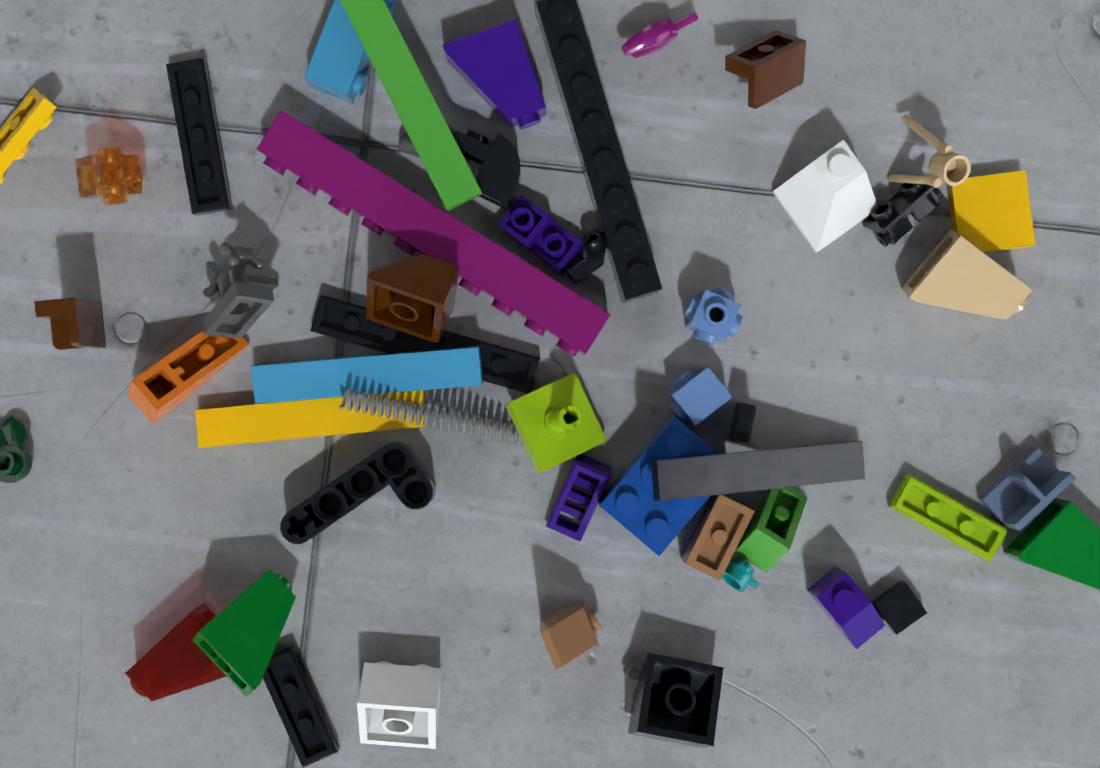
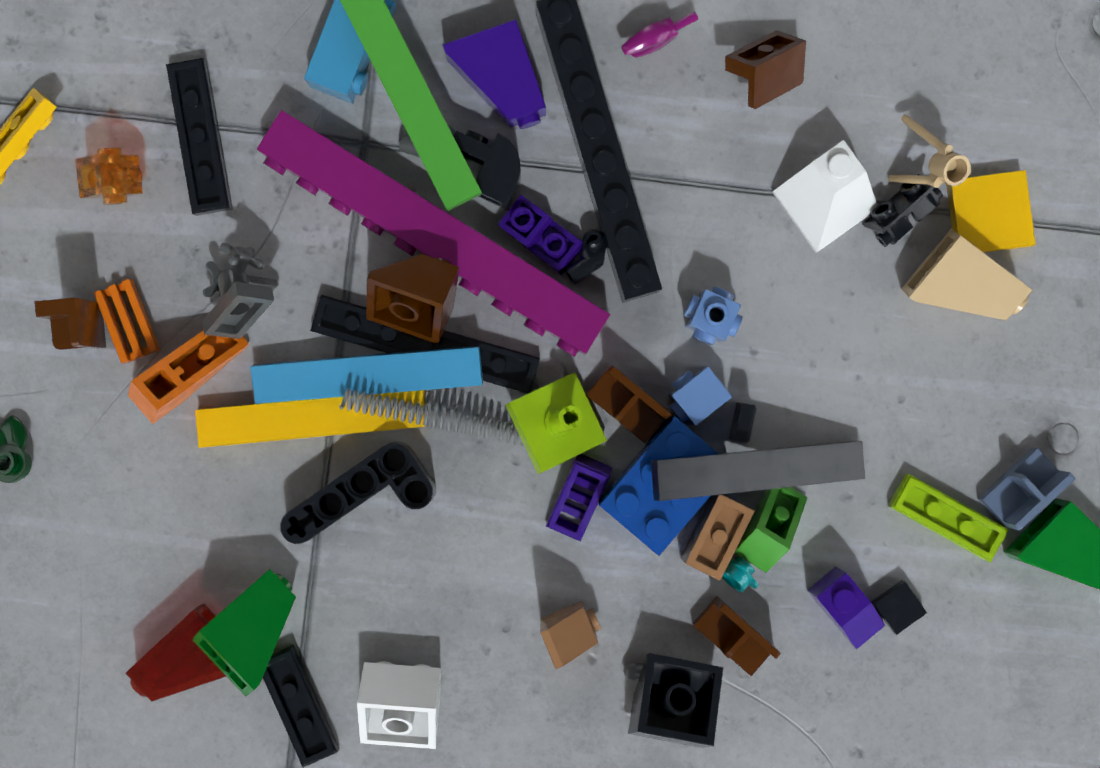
none -> orange tile [93,279,161,364]
none -> reddish brown panel [586,365,672,443]
none -> reddish brown panel [692,596,781,676]

